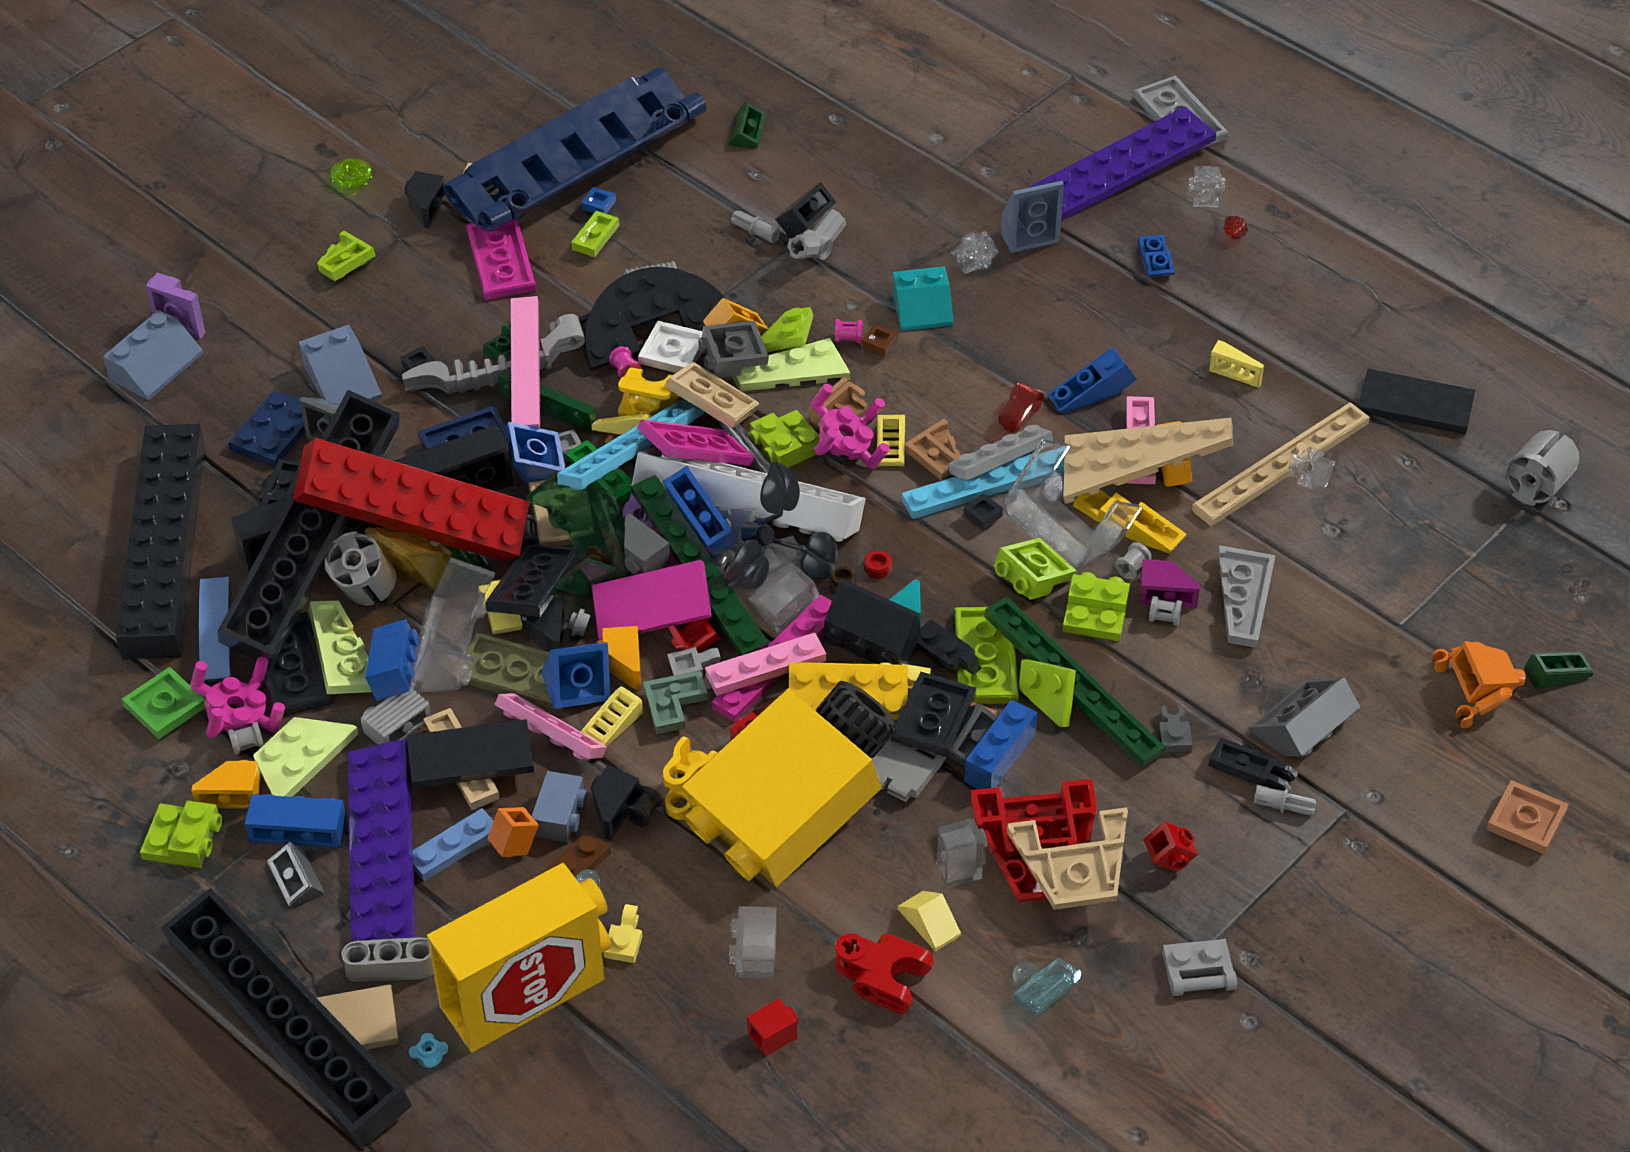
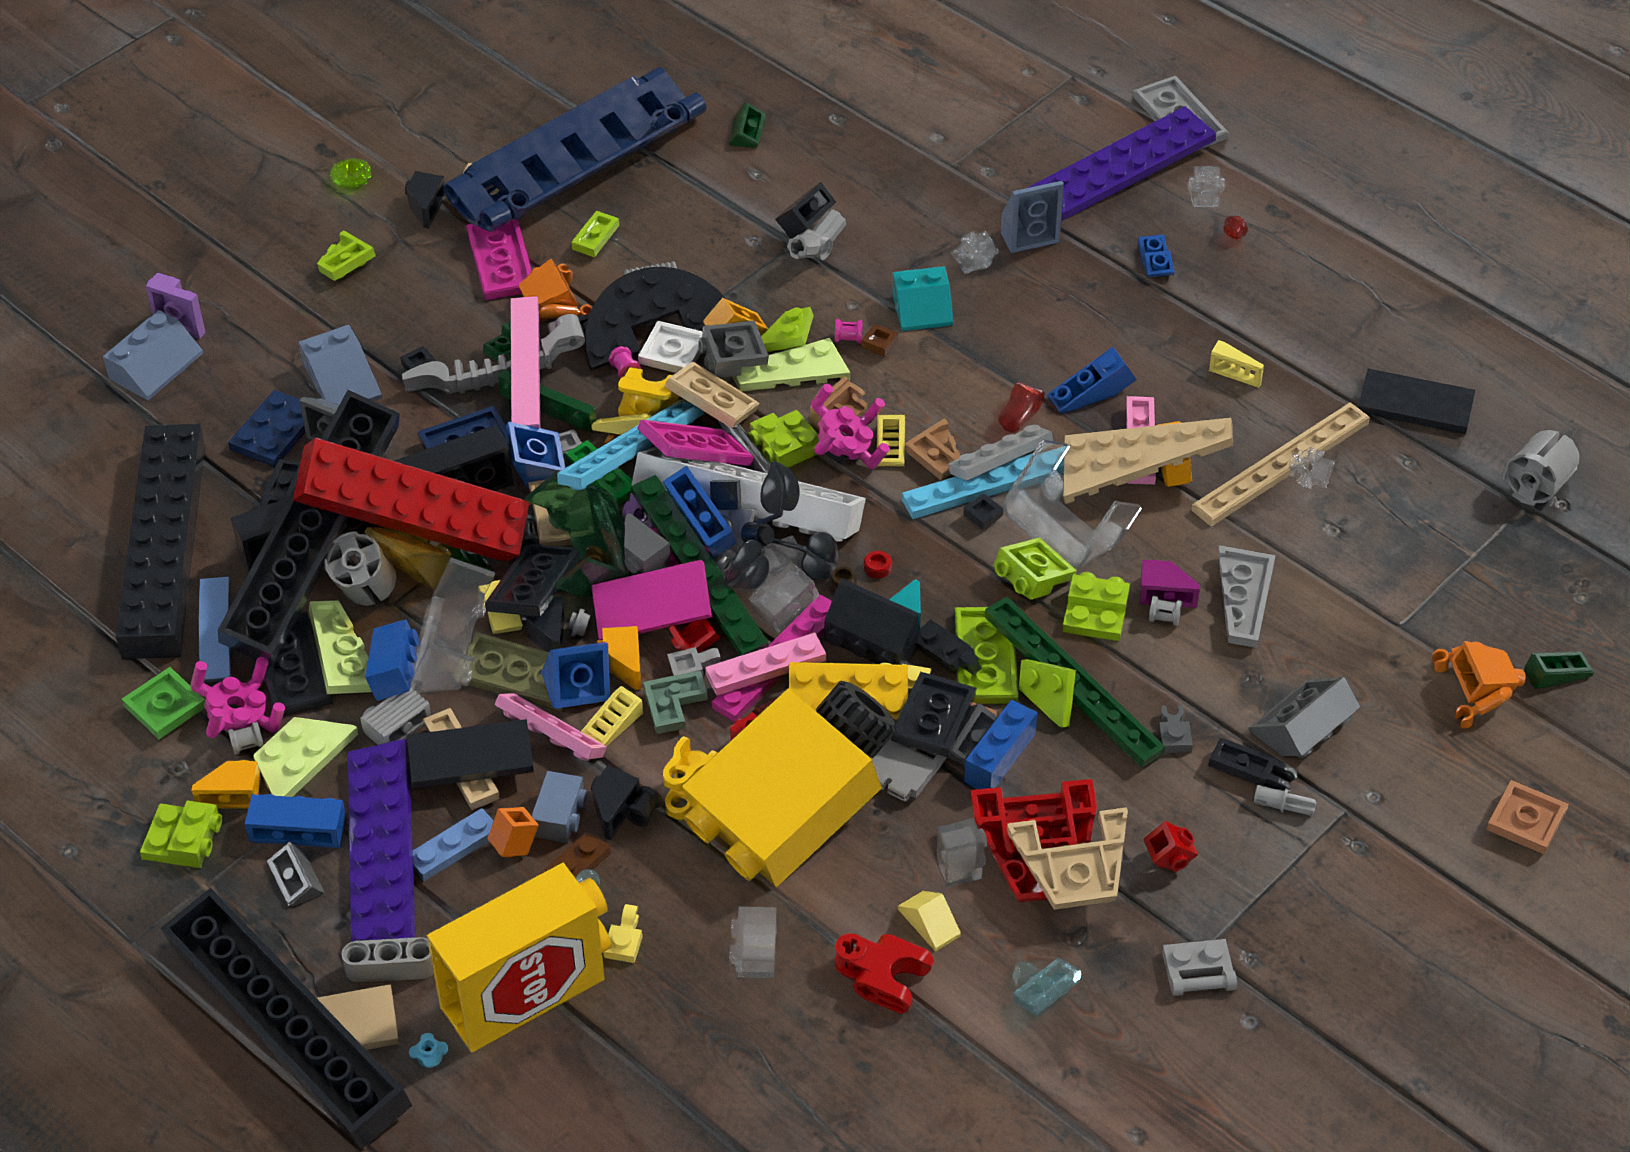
blue plate [581,187,616,214] -> none
light grey axle [731,211,780,244] -> none
red brick [747,998,799,1057] -> none
yellow slope [1073,489,1187,554] -> none
light grey bush [1115,542,1152,579] -> none
none -> orange torso [519,259,592,322]
none -> black plate [710,480,742,510]

